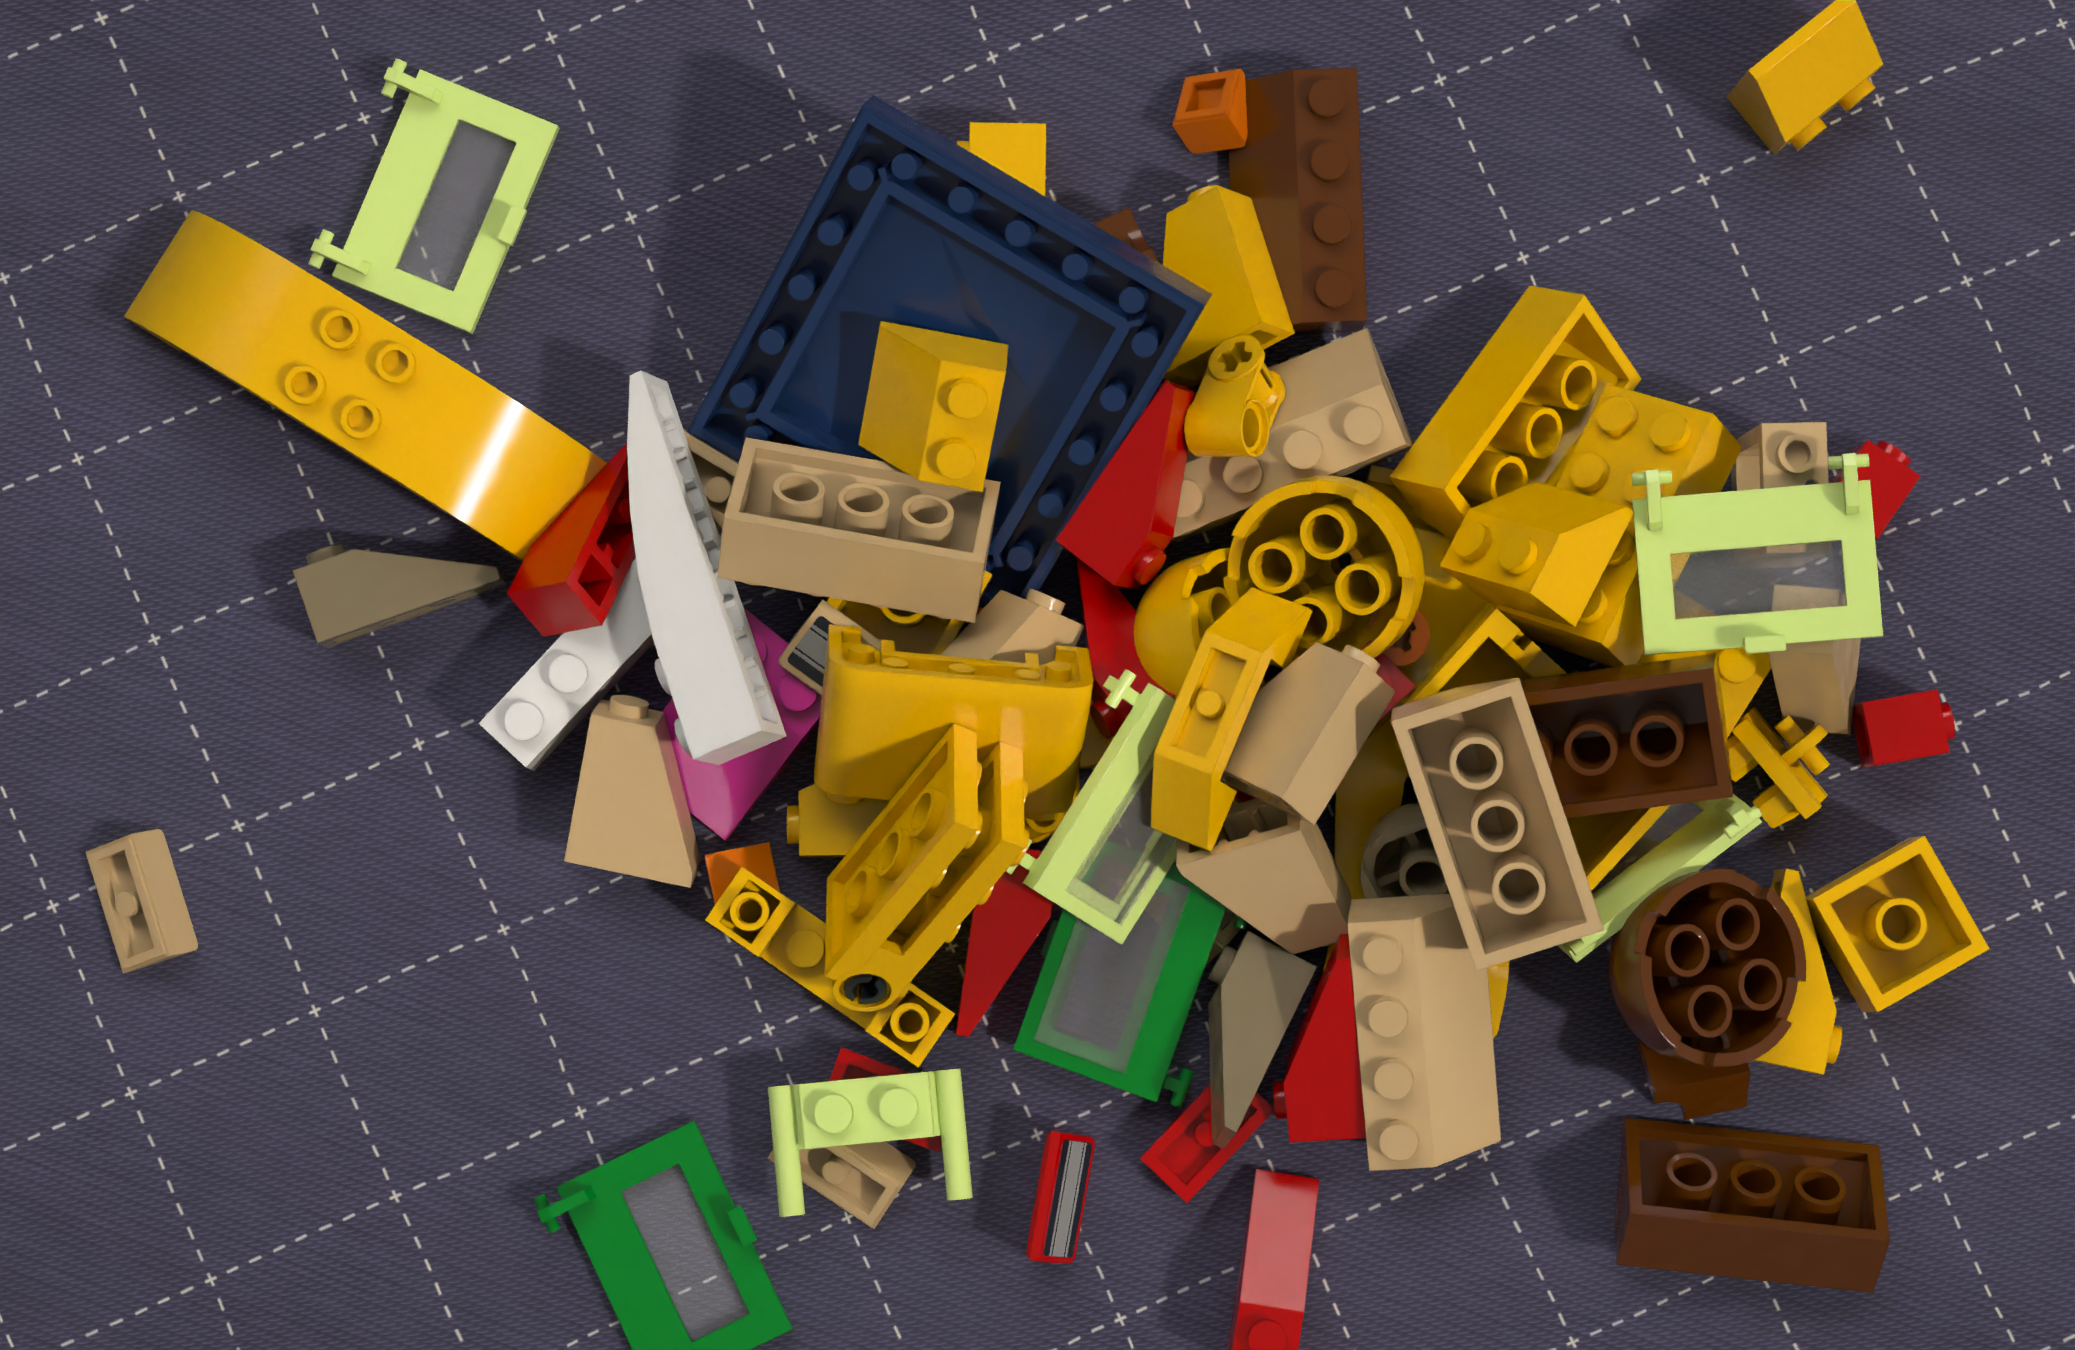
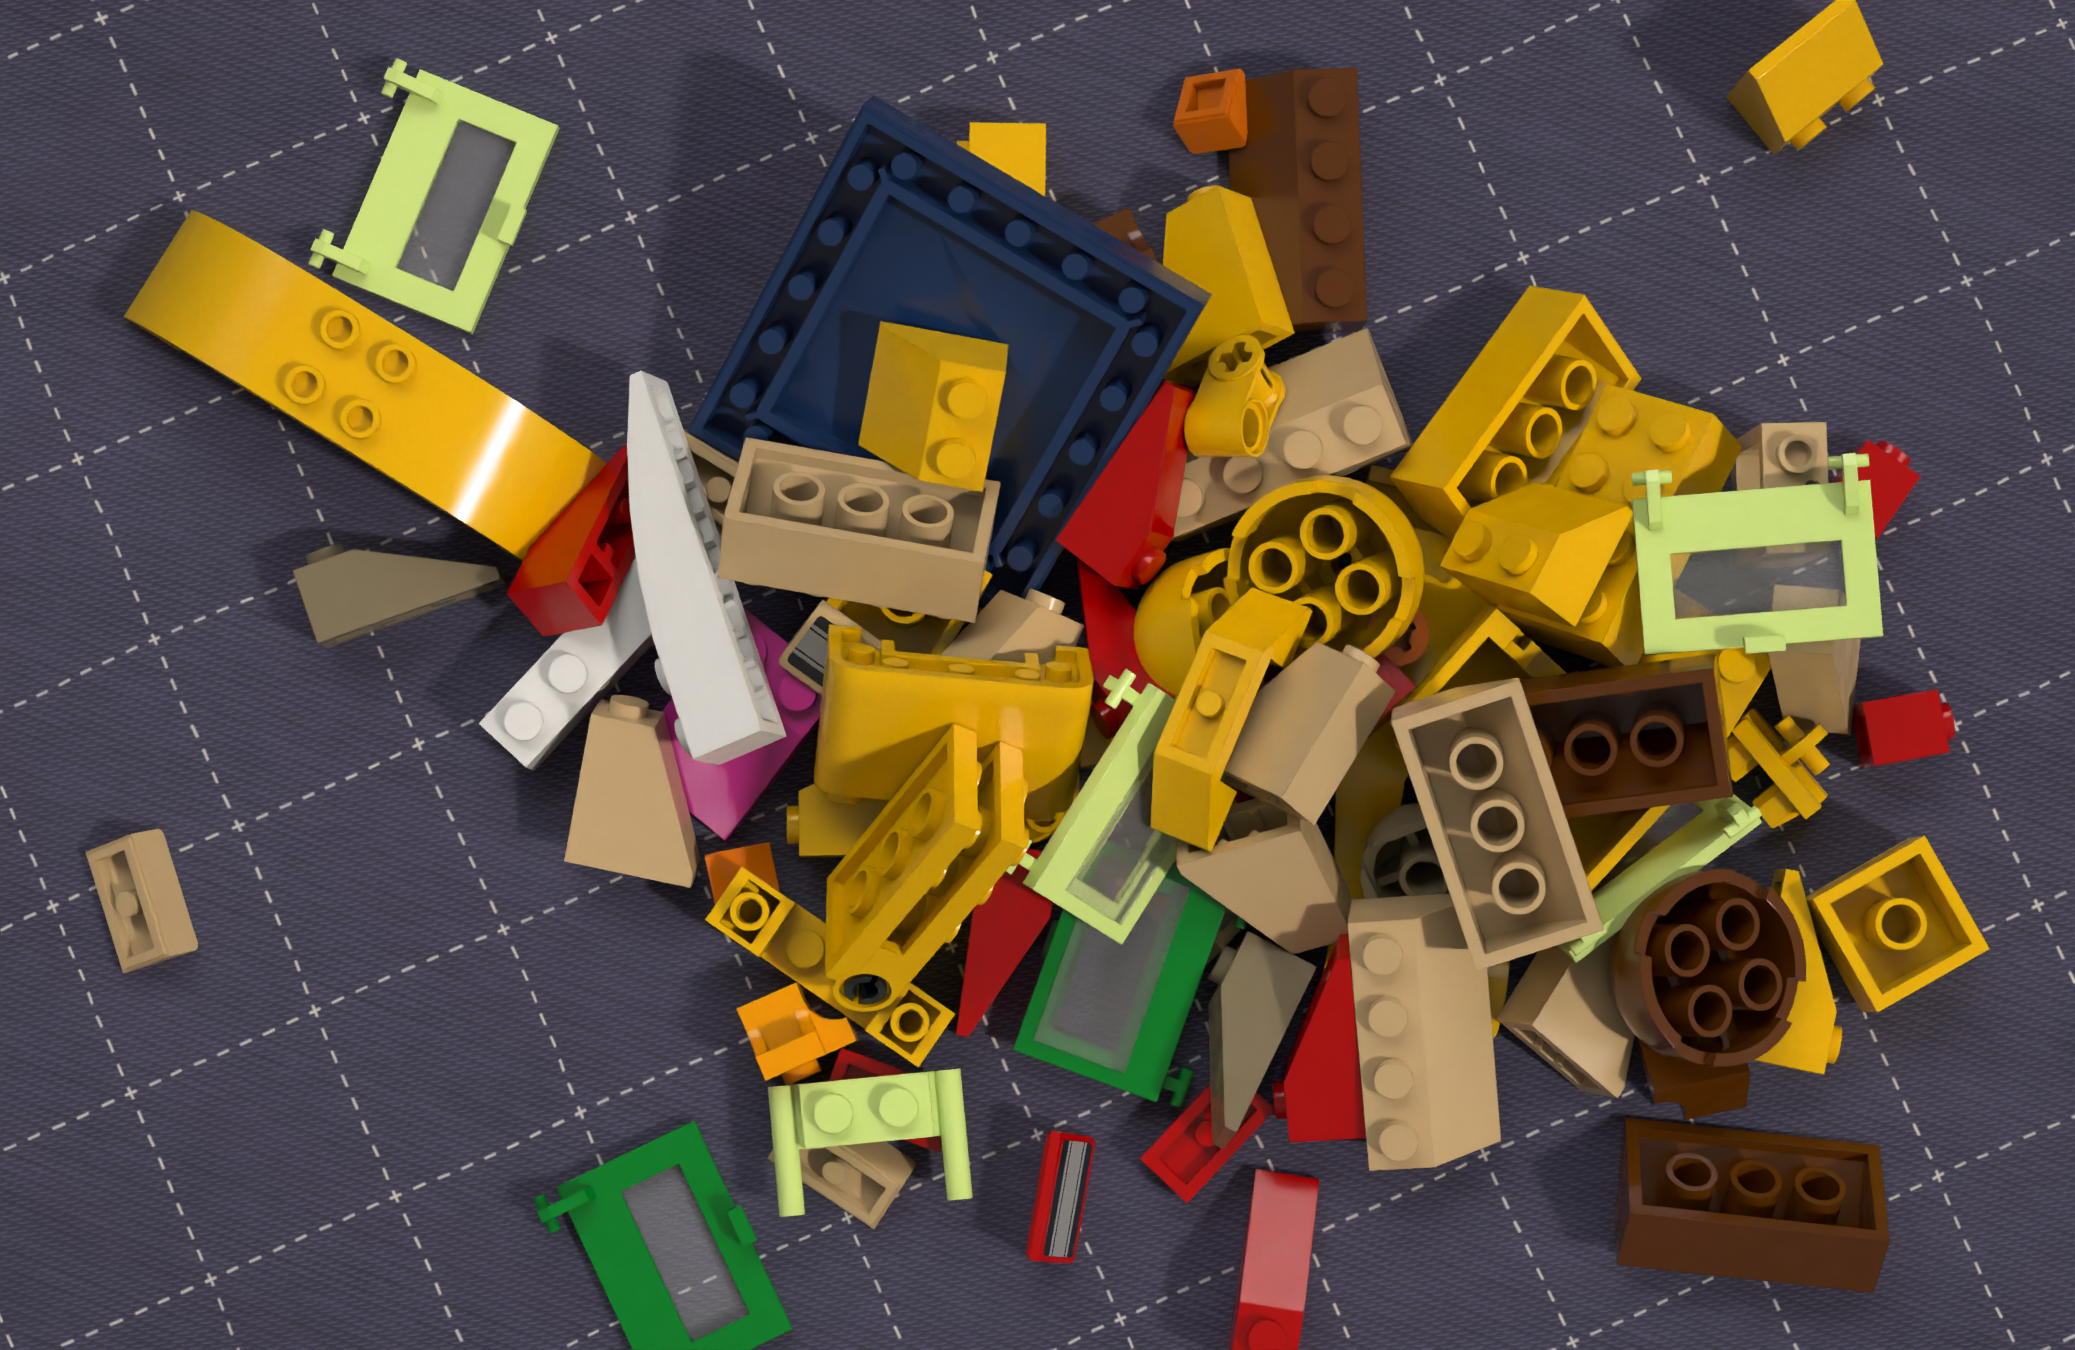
none -> light orange brick [737,983,858,1085]
none -> tan slope [1496,936,1635,1098]

